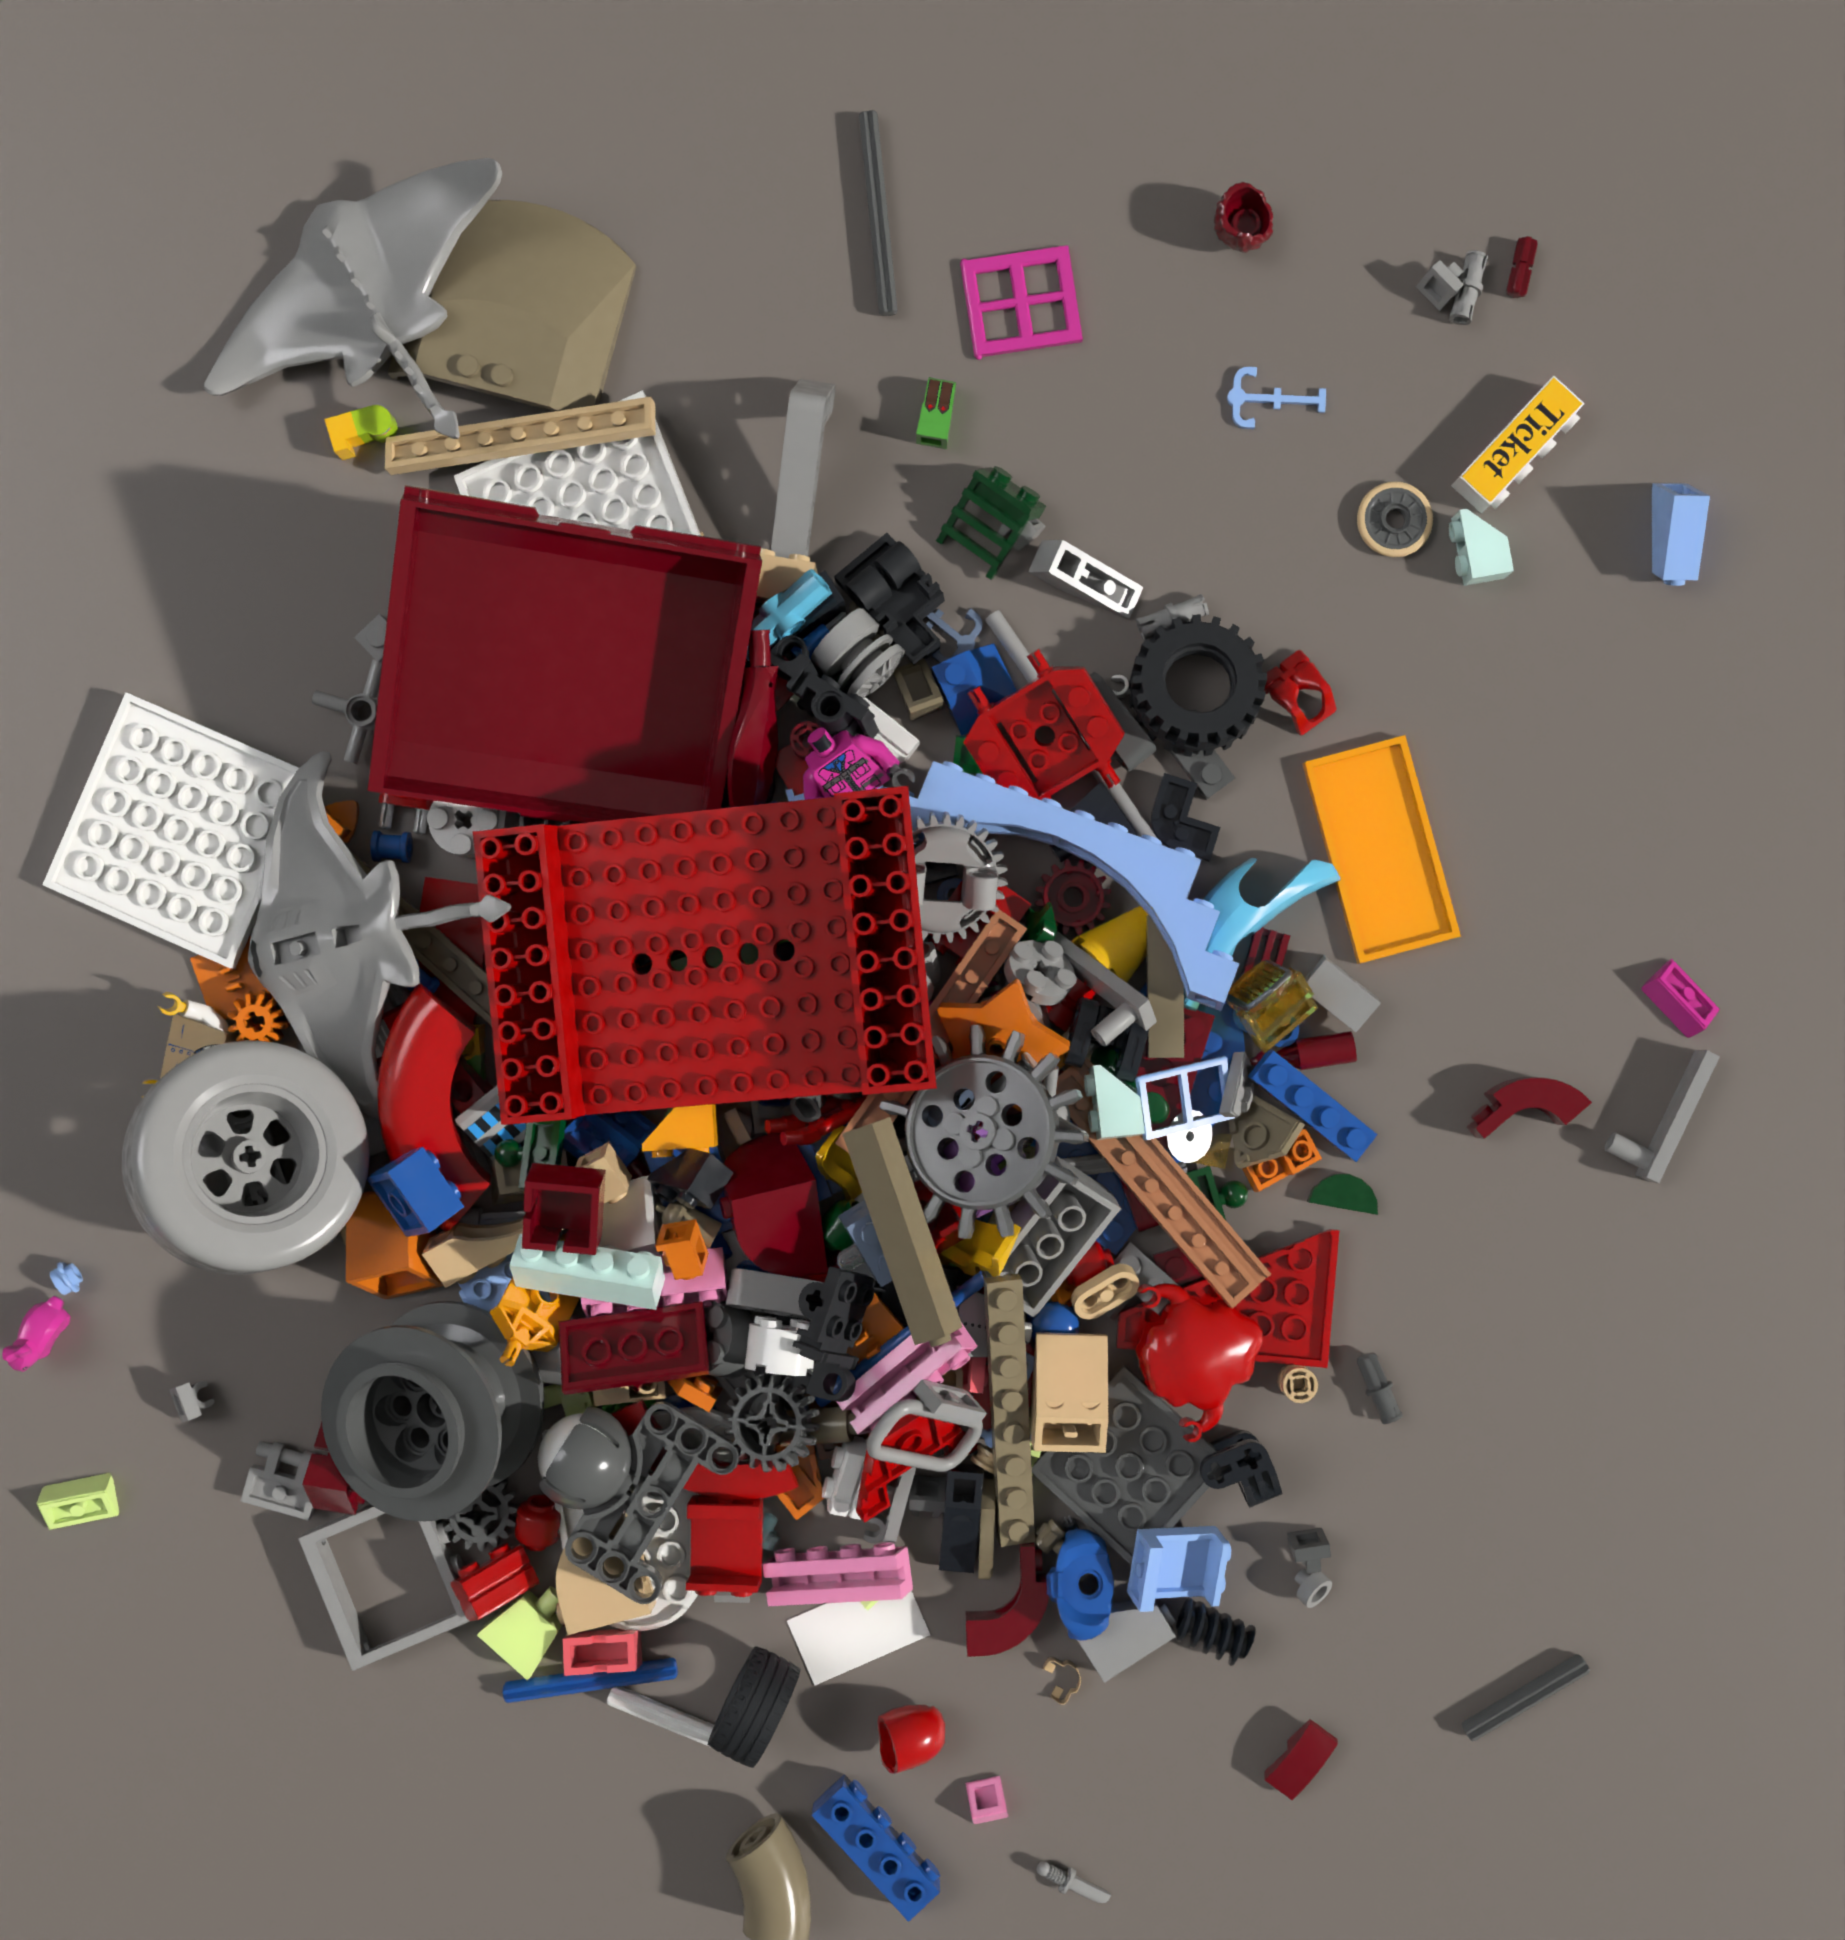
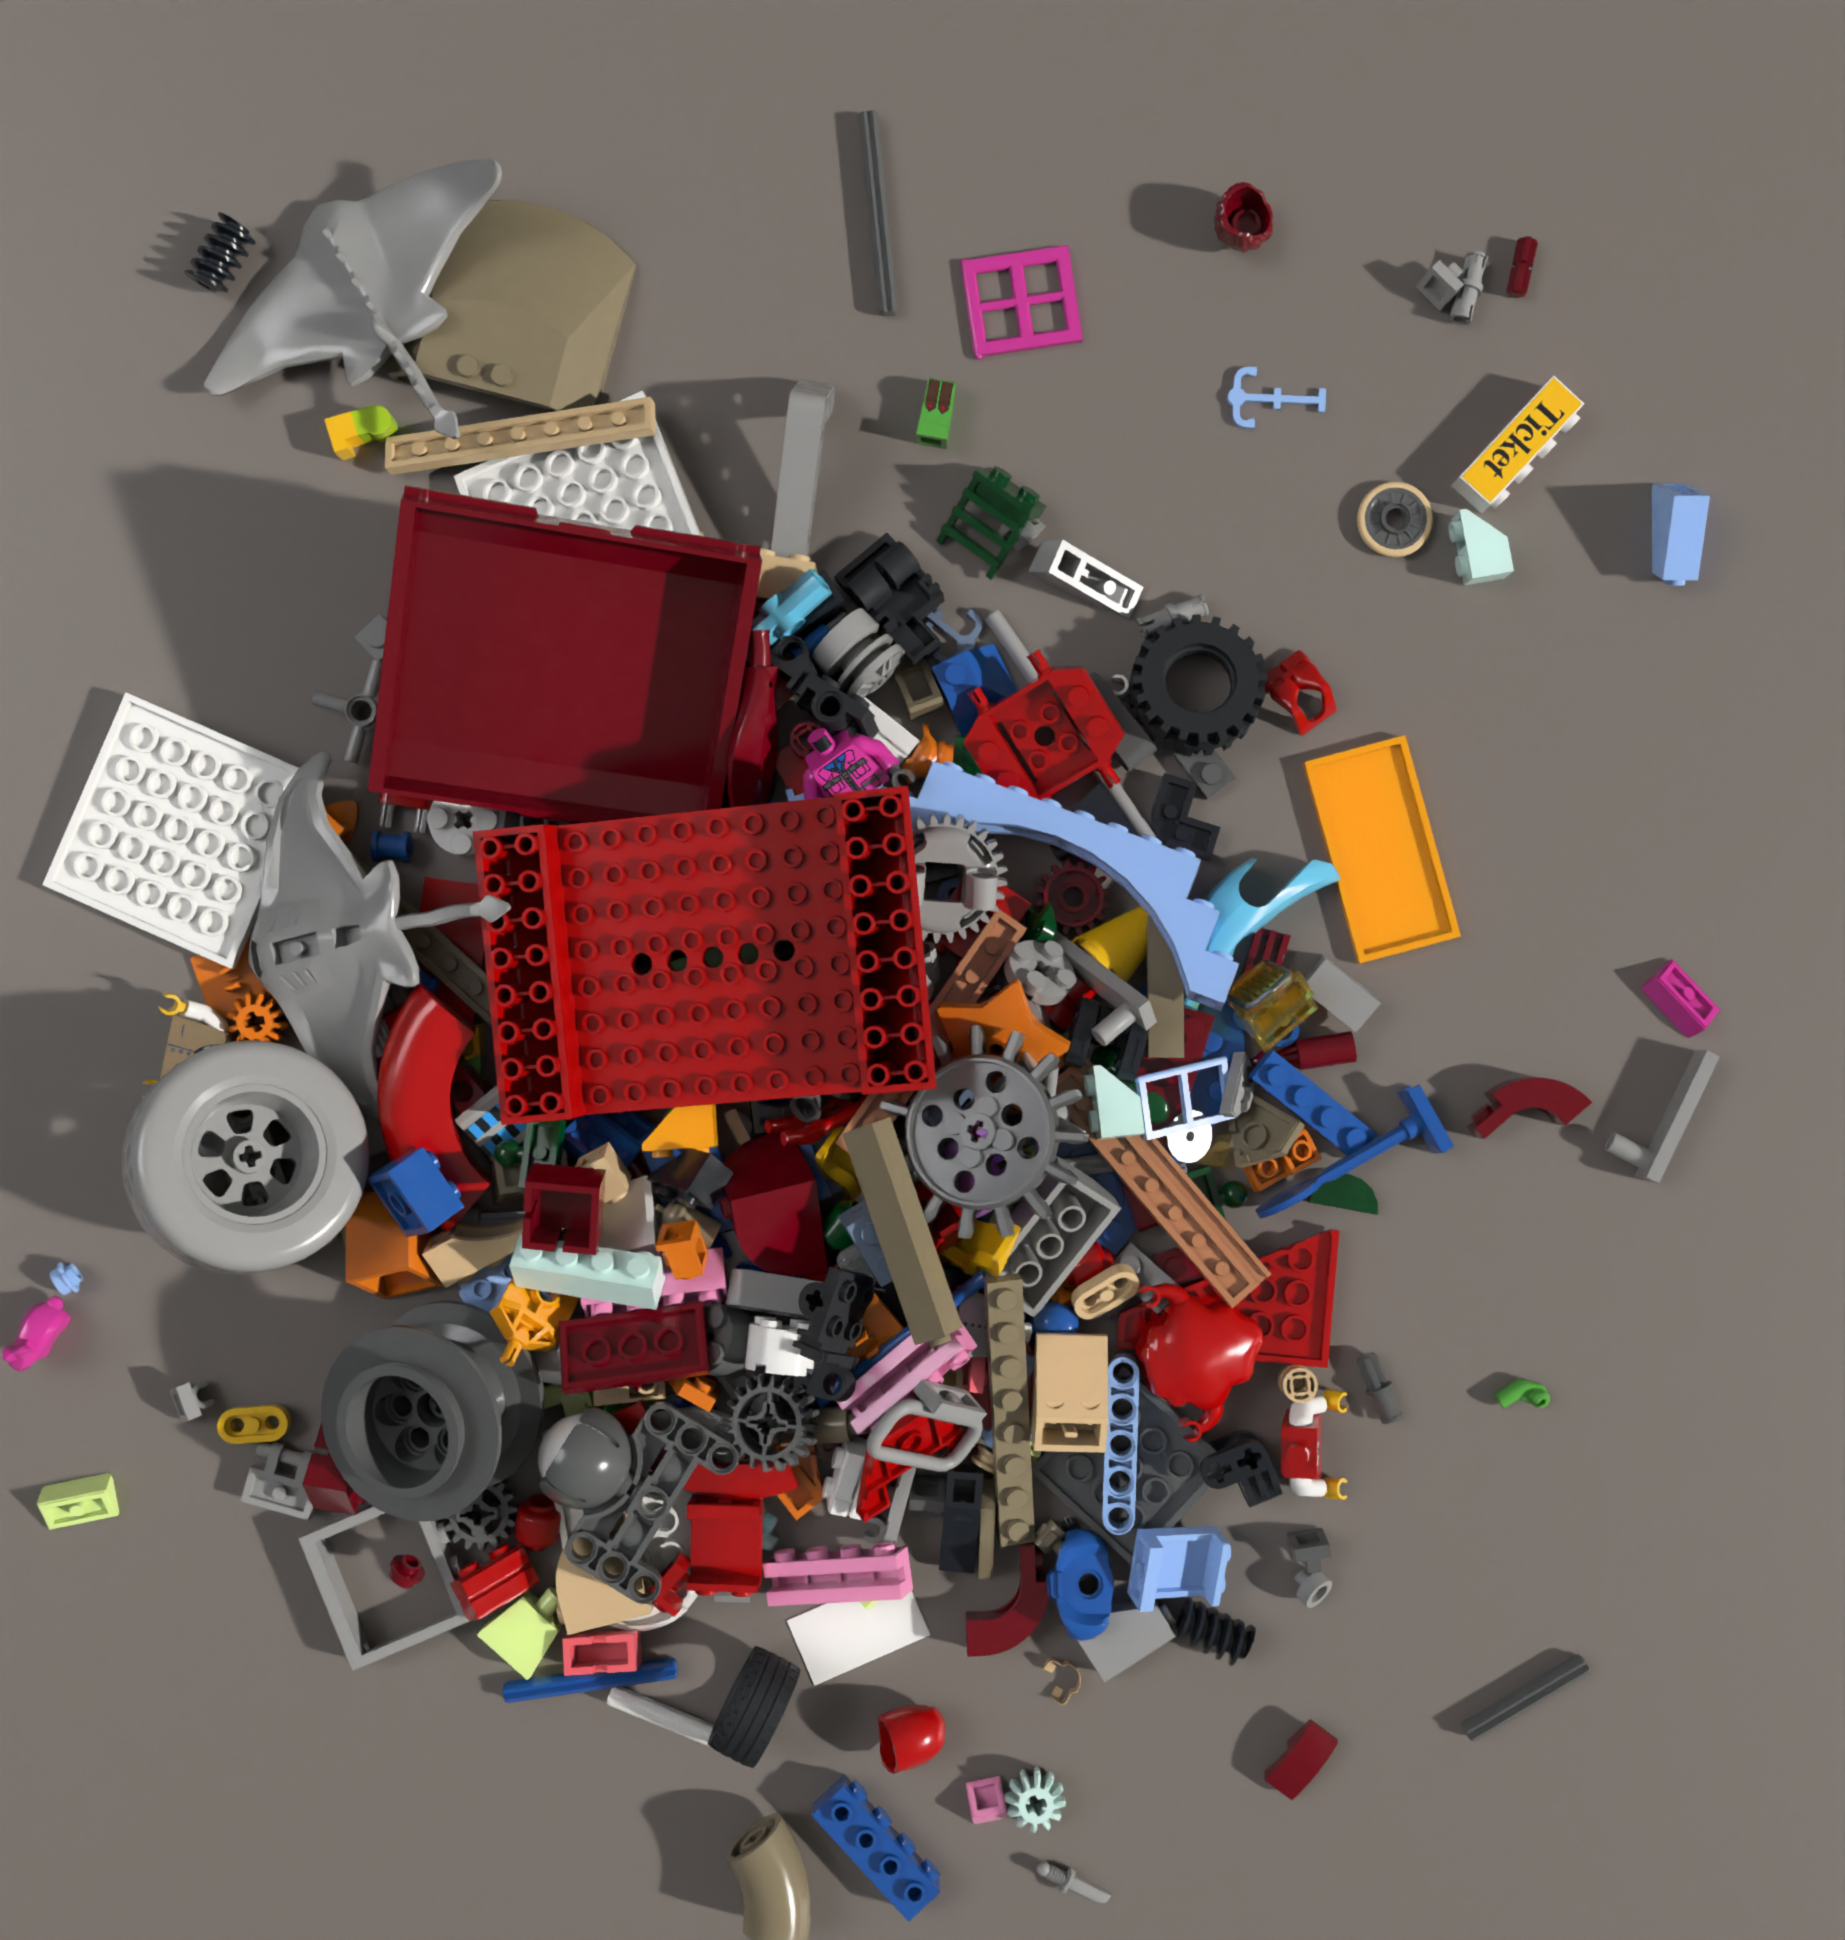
none -> black piece [184,212,256,293]
none -> yellow plate [217,1404,292,1444]
none -> dark red plate [389,1554,425,1588]
none -> red bracket [648,1551,691,1617]
none -> orange animal [901,723,954,785]
none -> light aqua gear [1005,1766,1066,1833]
none -> light blue beam [1102,1352,1139,1535]
none -> blue piece [1255,1084,1454,1218]
none -> torso [1281,1388,1347,1500]
none -> bright green arm [1494,1378,1550,1409]

